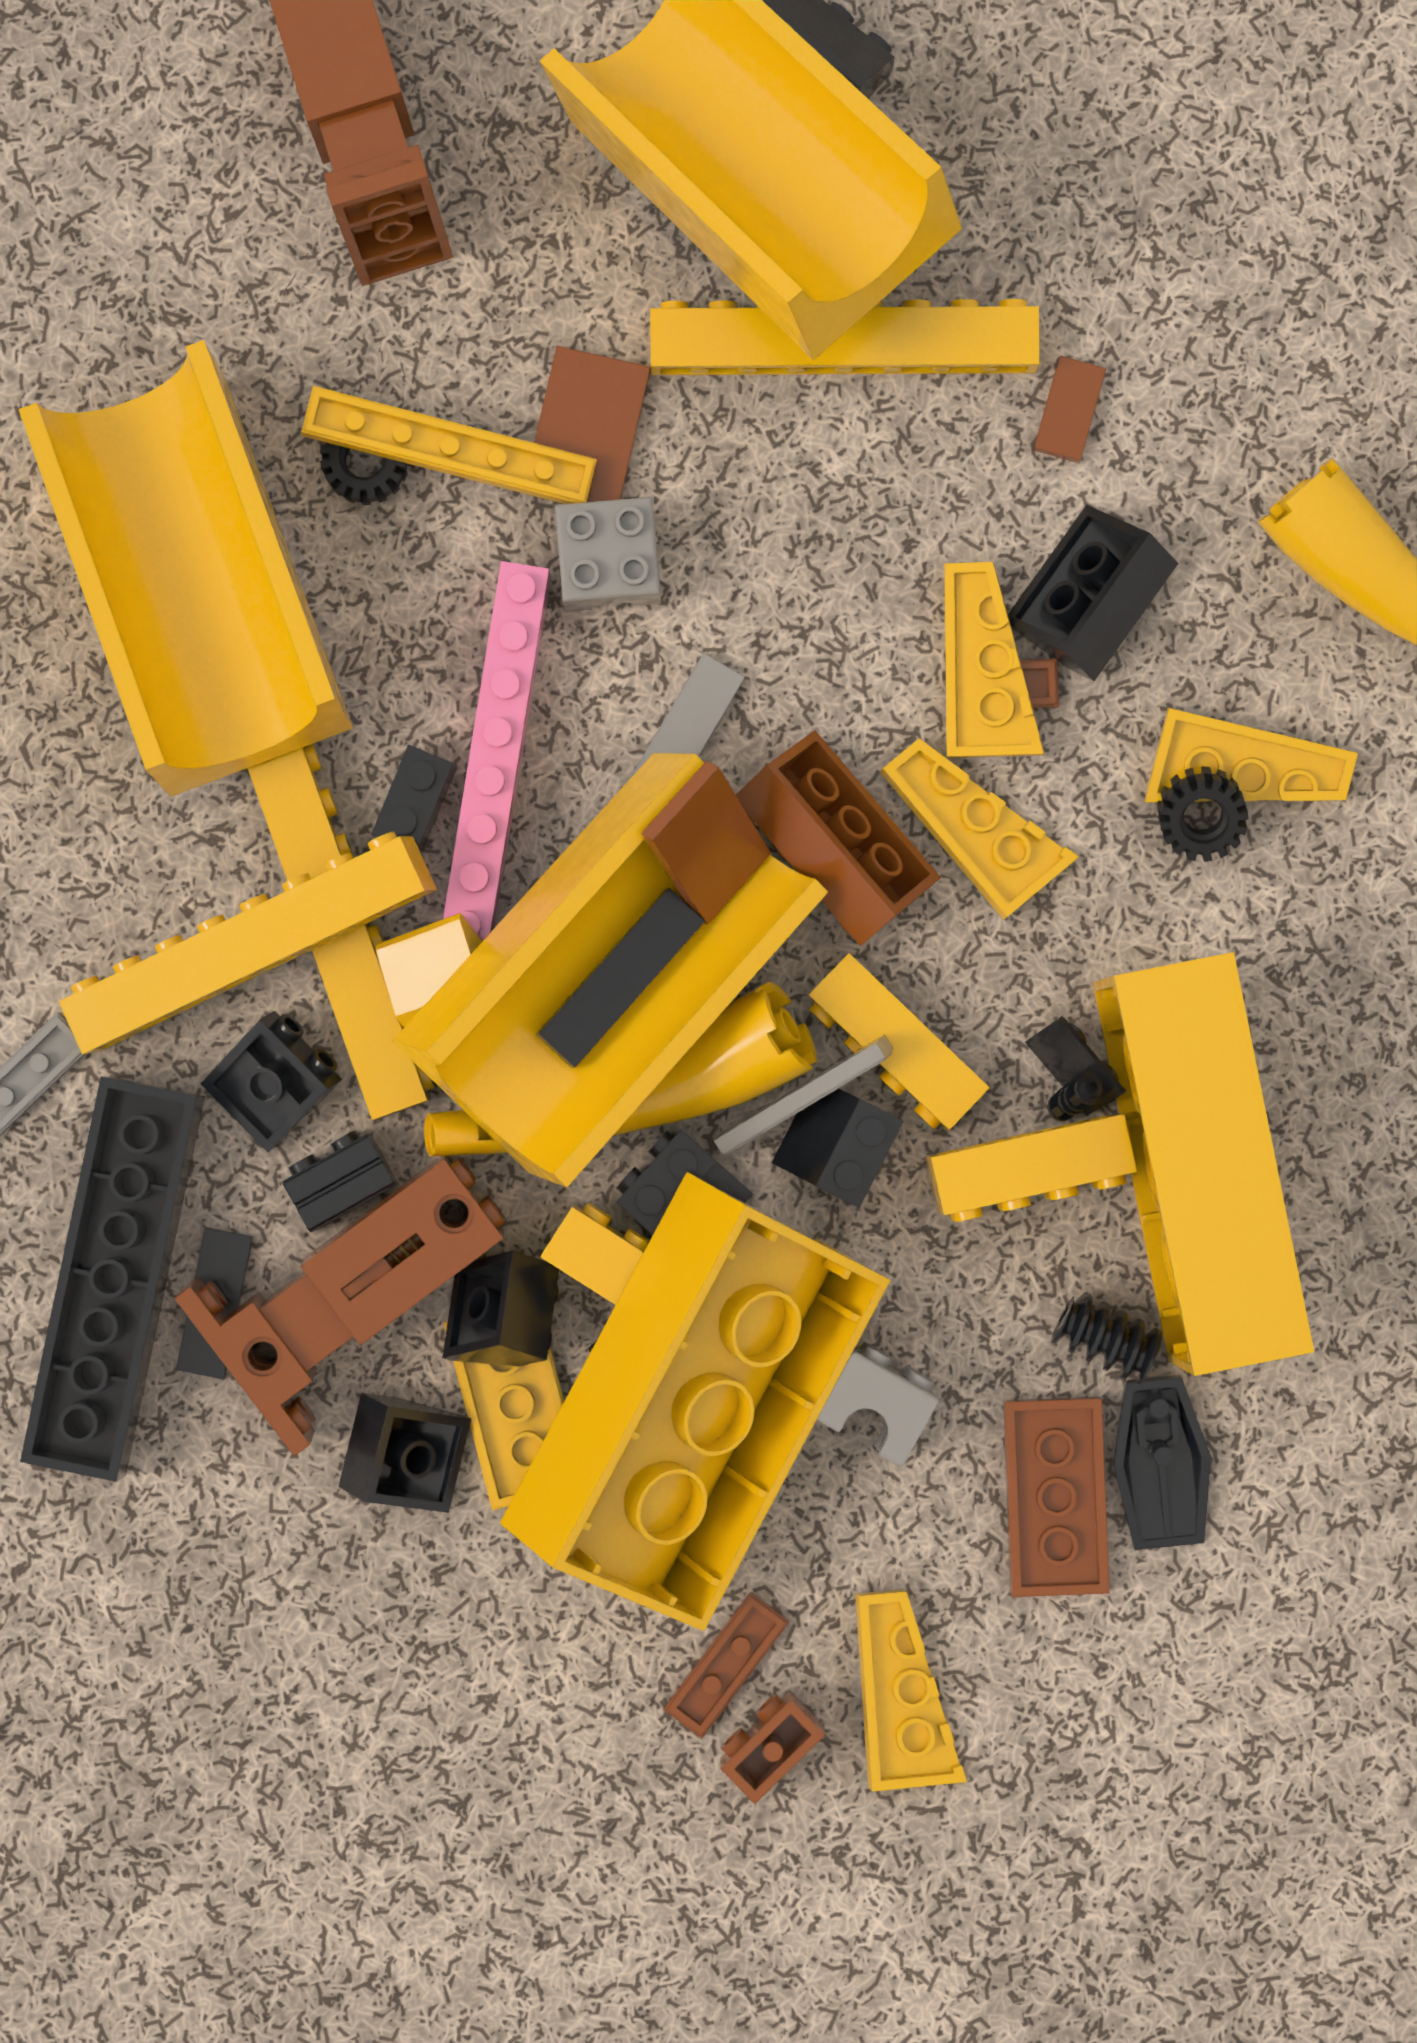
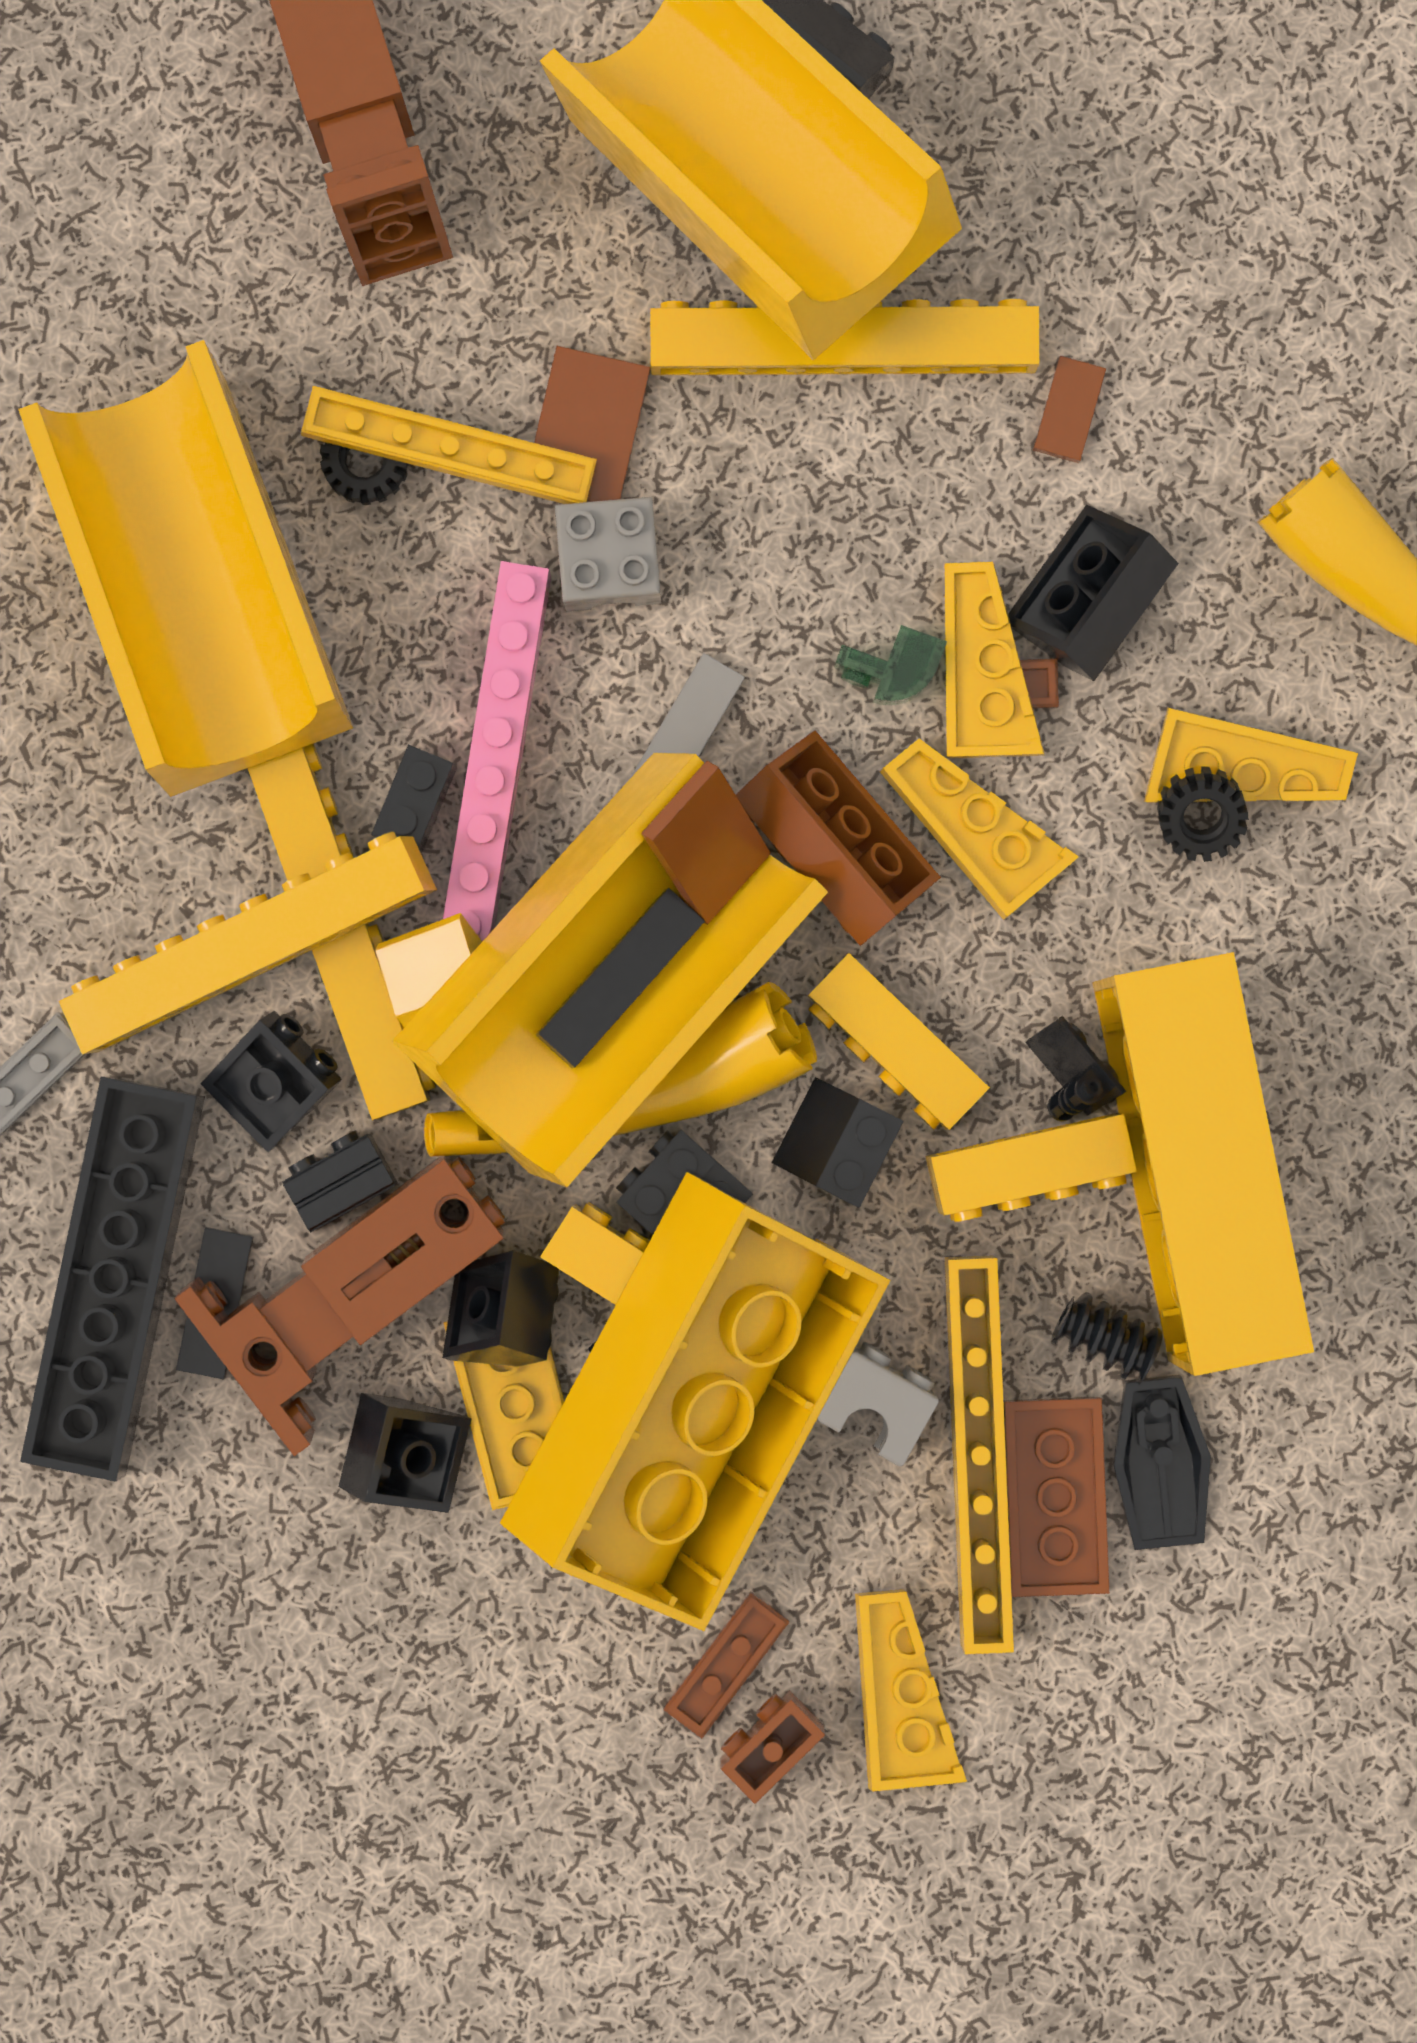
light grey tile [714,1034,894,1155] -> none
none -> clear green brick [834,625,947,705]
none -> yellow brick [944,1255,1014,1654]

